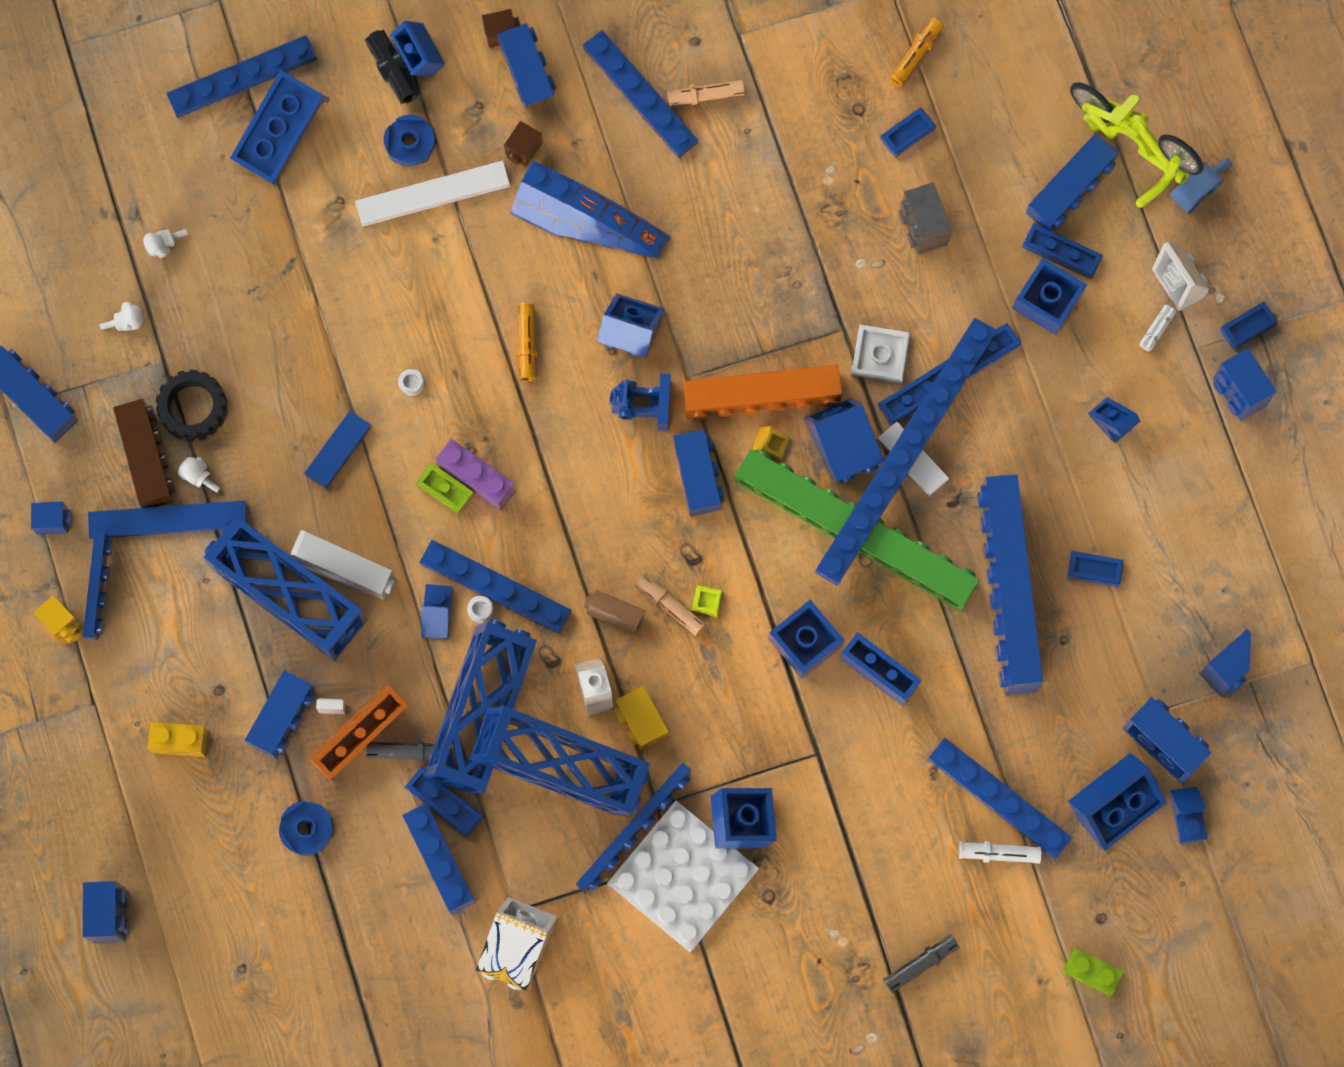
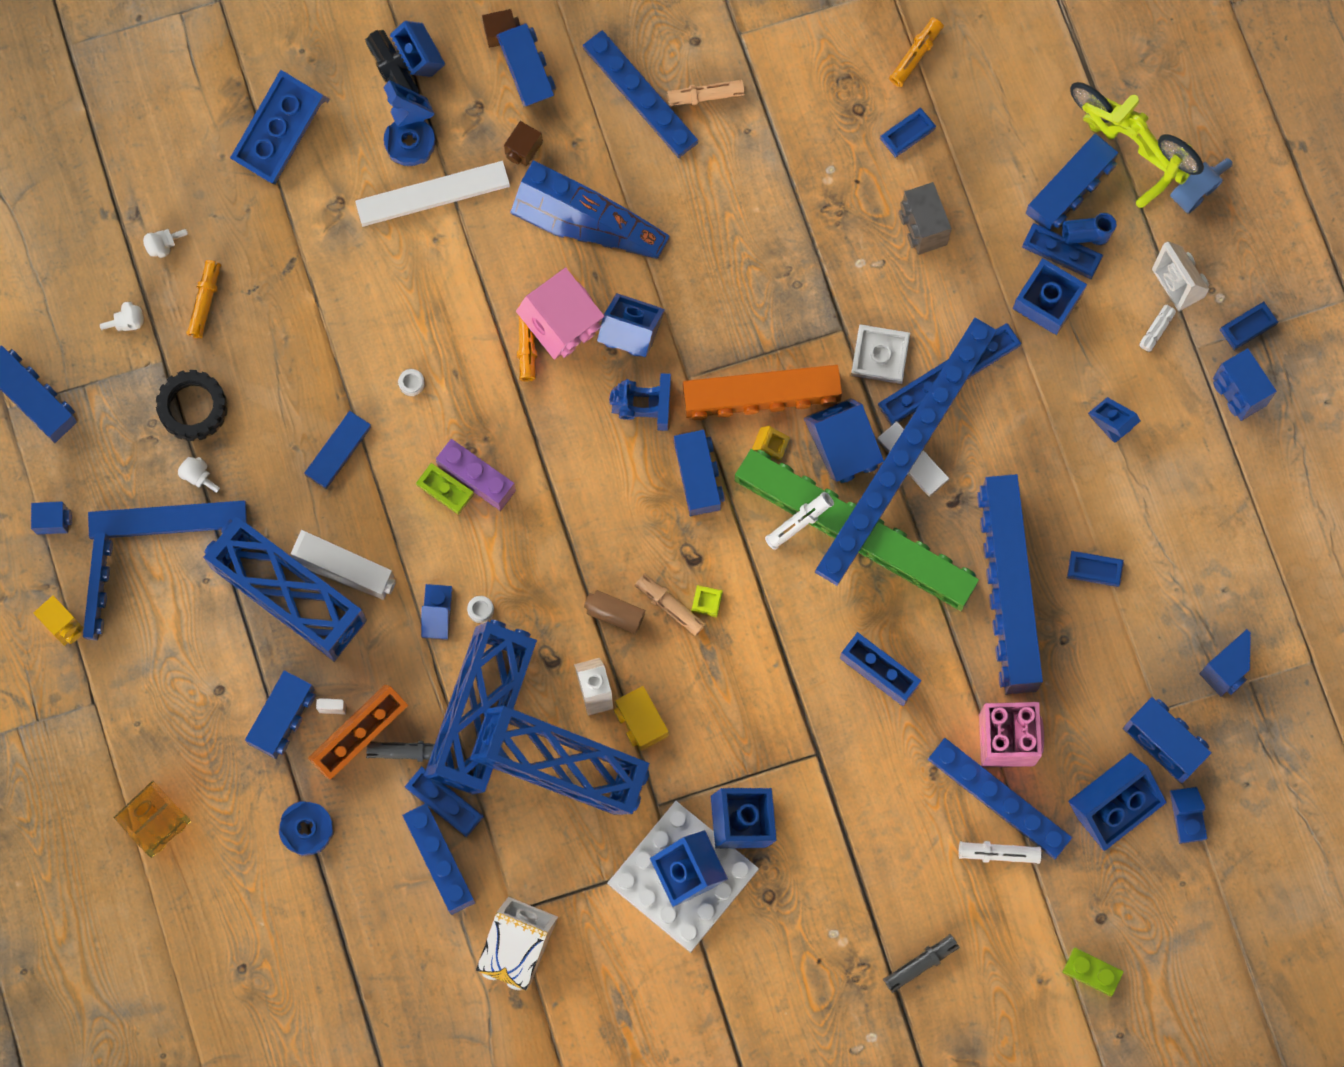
blue brick [82,881,130,943] -> none
reddish brown brick [113,399,176,508] -> none
yellow brick [147,722,209,757] -> none
blue plate [166,35,317,118] -> none
blue plate [419,540,572,635] -> none
blue plate [576,762,691,894] -> none
blue brick [768,600,844,679] -> none
none -> clear yellow slope [114,781,191,858]
none -> light orange pin [186,260,222,338]
none -> blue slope [383,80,435,126]
none -> bright pink brick [516,267,604,360]
none -> blue slope [650,830,728,907]
none -> white pin [765,492,834,550]
none -> bright pink brick [979,702,1044,767]
none -> blue piece [1062,213,1117,245]

